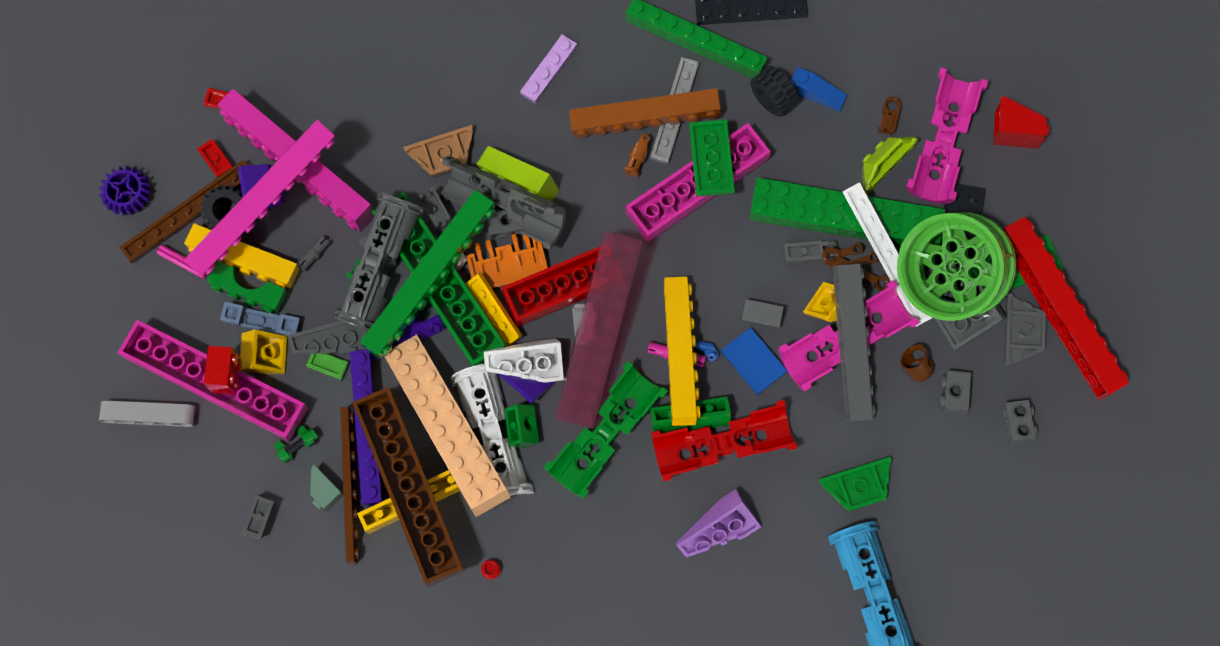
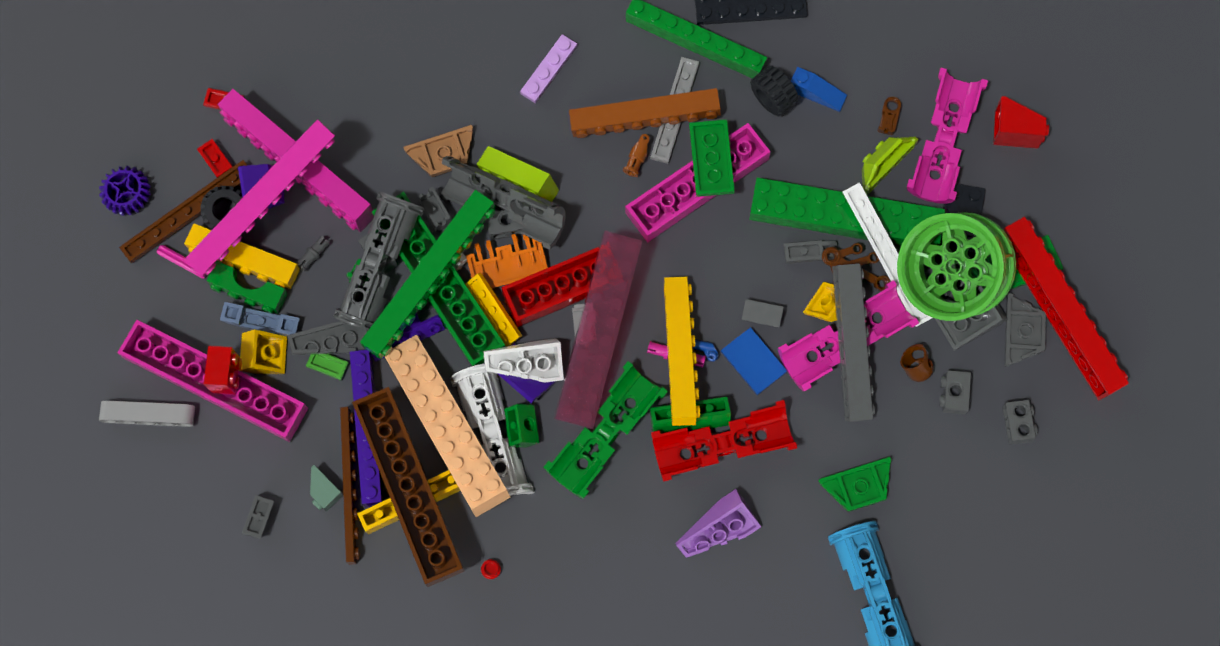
green piece [274,426,319,463] -> none

